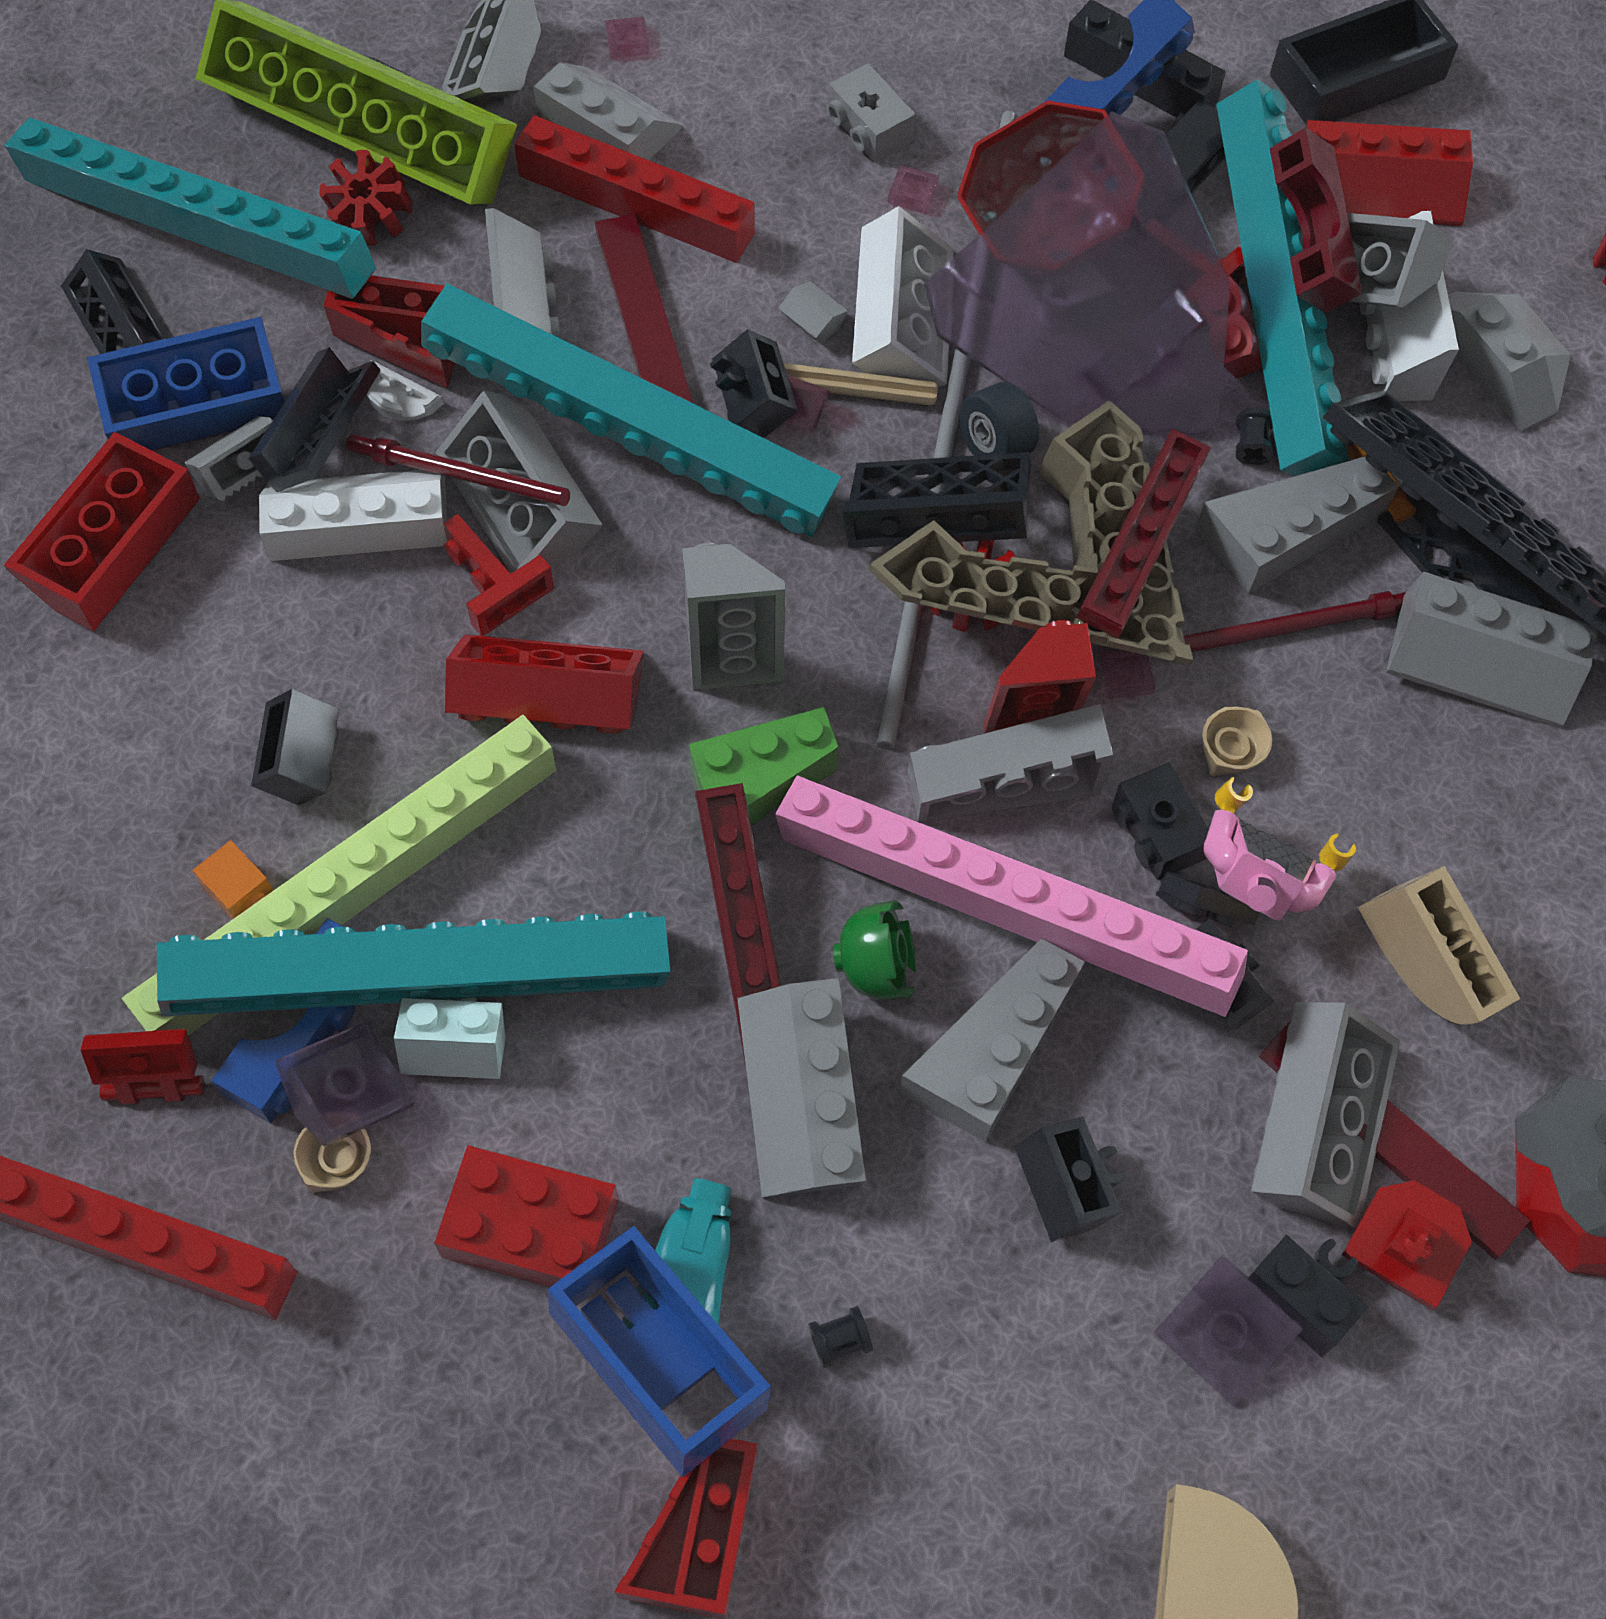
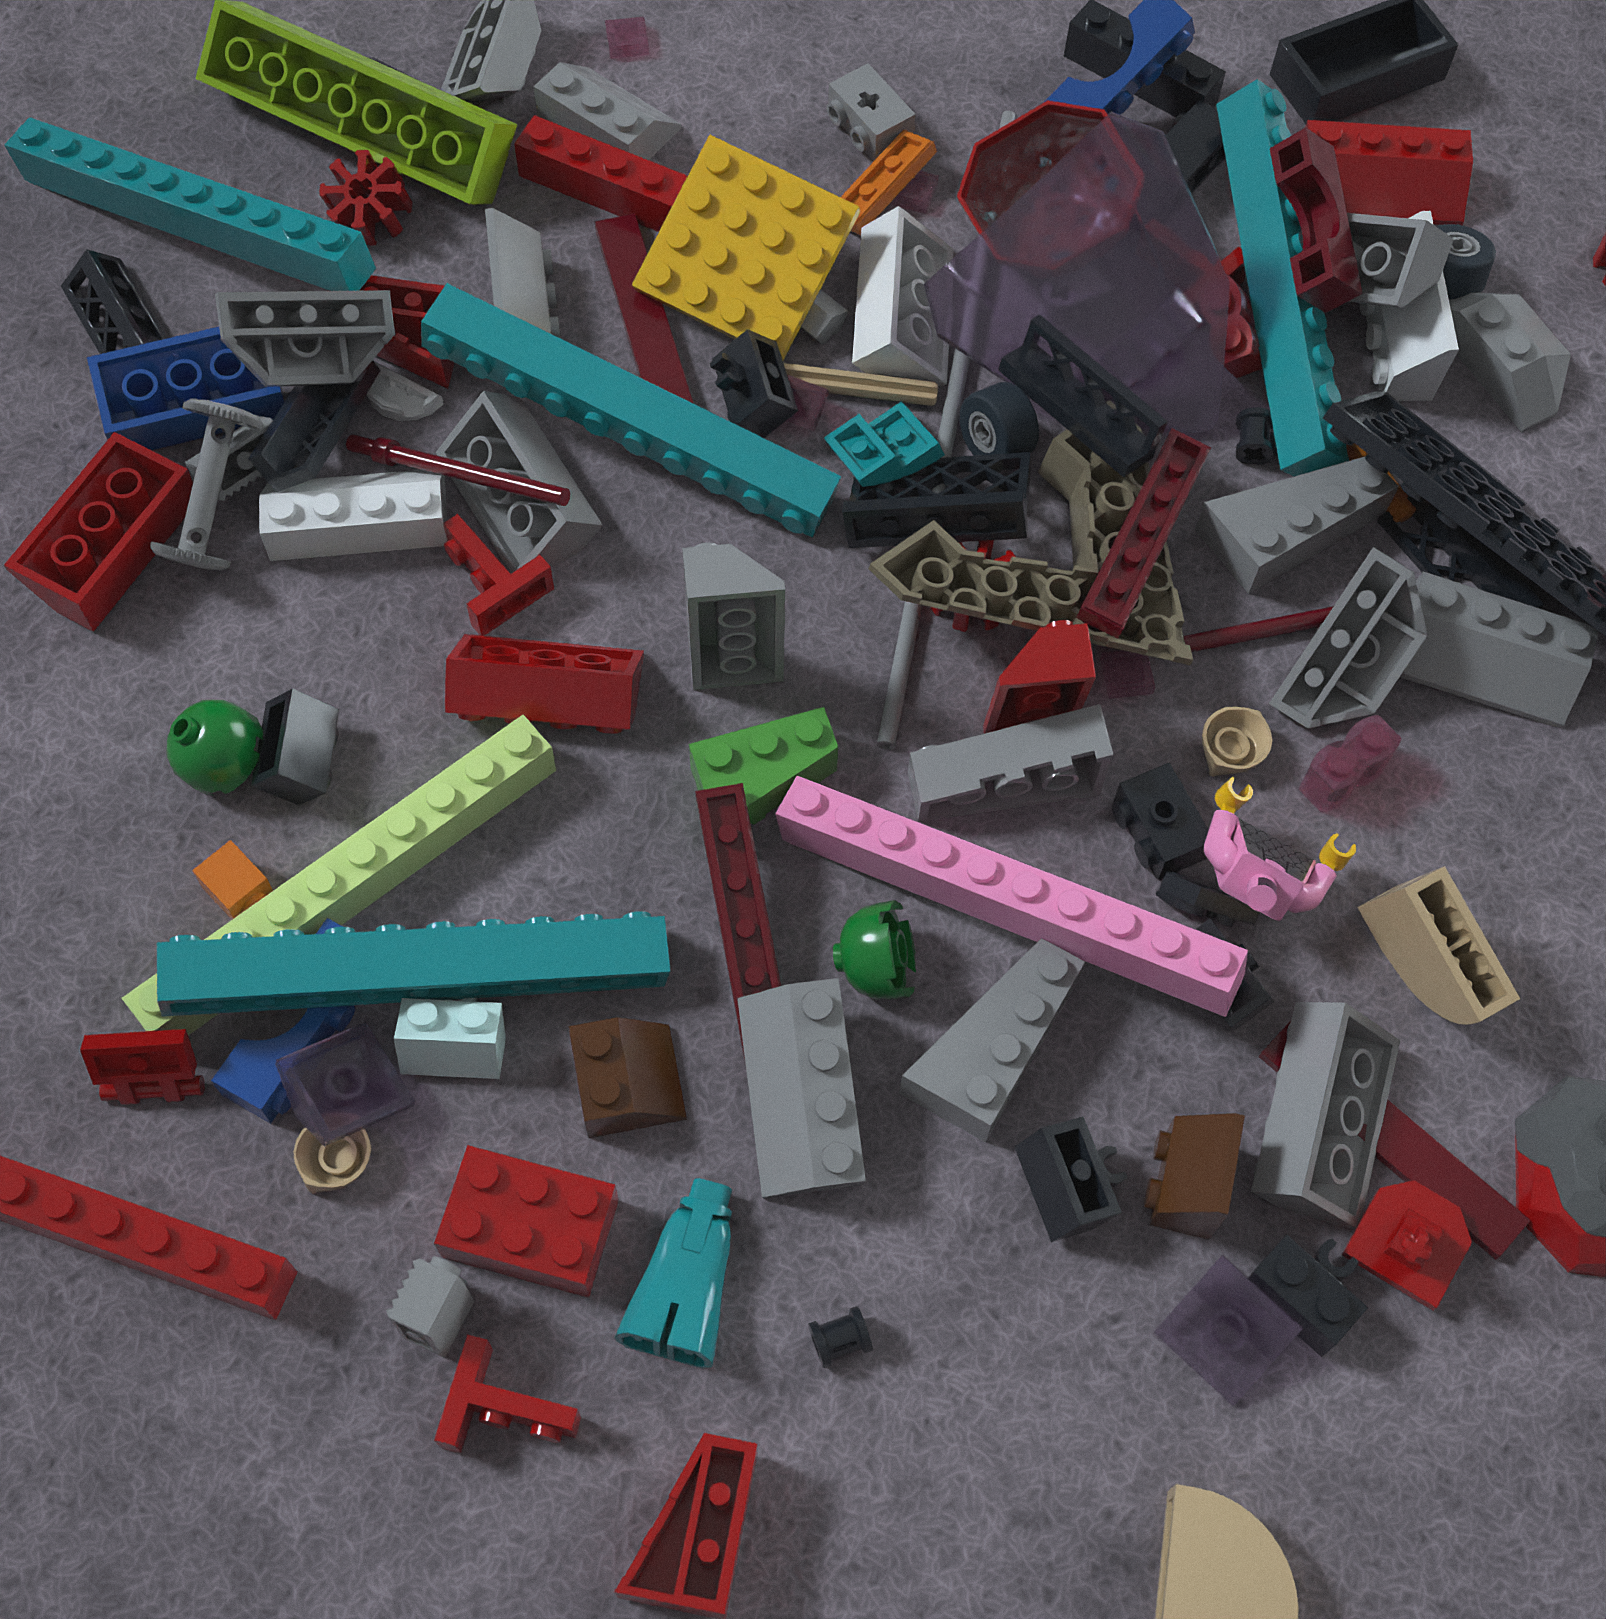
blue piece [548,1226,771,1478] -> none
none -> light grey hose [150,399,263,571]
none -> green cylinder [166,699,263,796]
none -> light grey wedge [215,290,395,387]
none -> light grey brick [386,1256,474,1358]
none -> red bracket [434,1334,581,1454]
none -> reddish brown slope [568,1017,687,1138]
none -> yellow plate [632,134,861,360]
none -> teal slope [824,401,945,487]
none -> orange tile [841,129,937,235]
none -> black fence [998,314,1168,478]
none -> reddish brown slope [1144,1113,1245,1240]
none -> light grey wedge [1269,547,1428,729]
none -> clear pink brick [1299,715,1402,812]
none -> black wheel [1436,224,1496,300]

